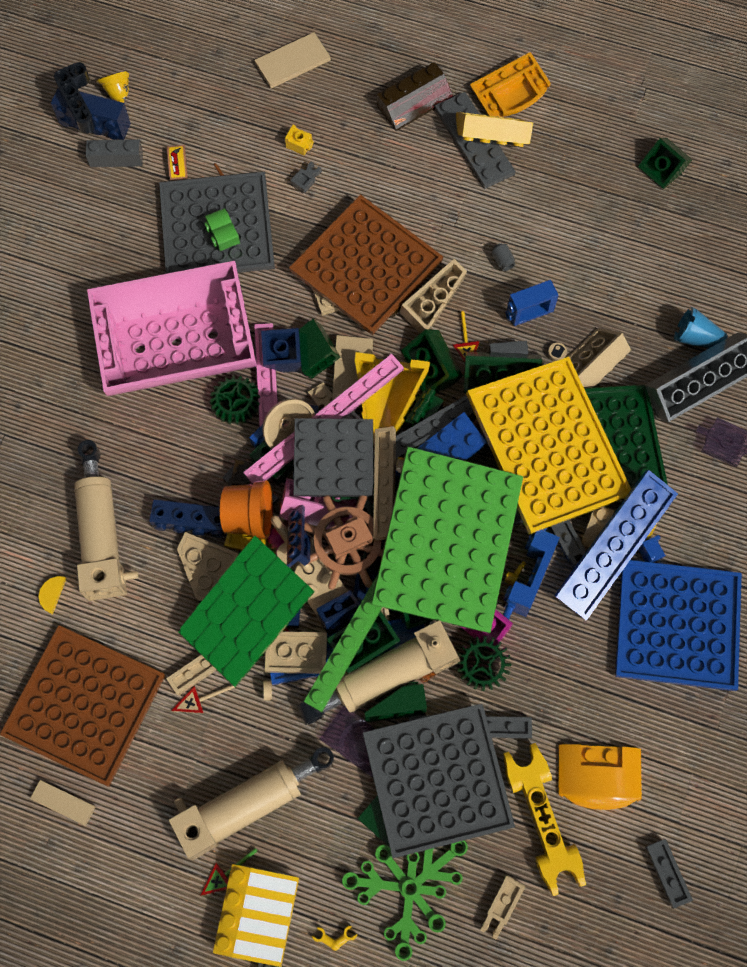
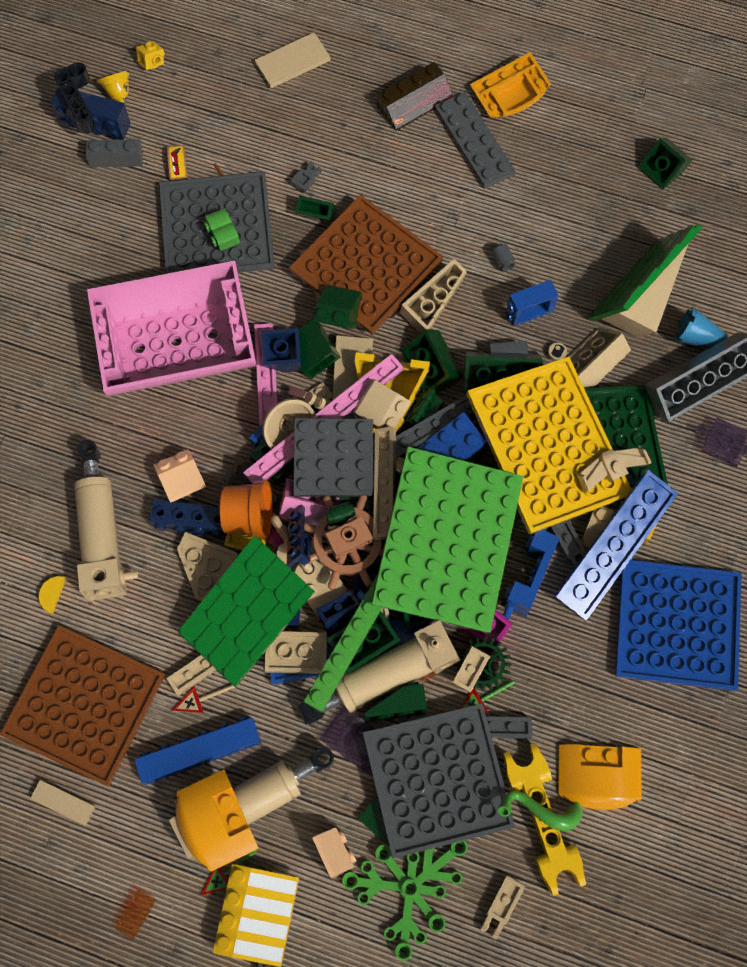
dark green gear [210,375,260,425] -> none
tan tile [263,680,272,701] -> none
yellow brick [285,125,314,156] -> none
yellow arm [312,926,358,951] -> none
piece [453,311,480,362] -> none
yellow slope [456,112,533,147] -> none
yellow hand [504,561,526,585] -> none
blue panel [638,535,666,563] -> none
dark grey plate [645,839,693,909] -> none
none -> clear orange plate [115,890,157,940]
none -> blue brick [135,716,262,785]
none -> yellow brick [136,41,165,70]
none -> light nougat slope [154,449,206,503]
none -> light orange slope [176,769,259,872]
none -> tan hinge [288,387,326,410]
none -> dark green brick [295,195,336,222]
none -> light nougat slope [312,827,356,879]
none -> dark green slope [313,285,362,329]
none -> dark green brick [325,502,356,526]
none -> tan slope [353,379,411,428]
none -> tan plate [453,646,490,692]
none -> piece [459,680,515,713]
none -> bright green animal [498,791,583,831]
none -> tan plate [577,447,651,493]
none -> piece [587,224,703,338]

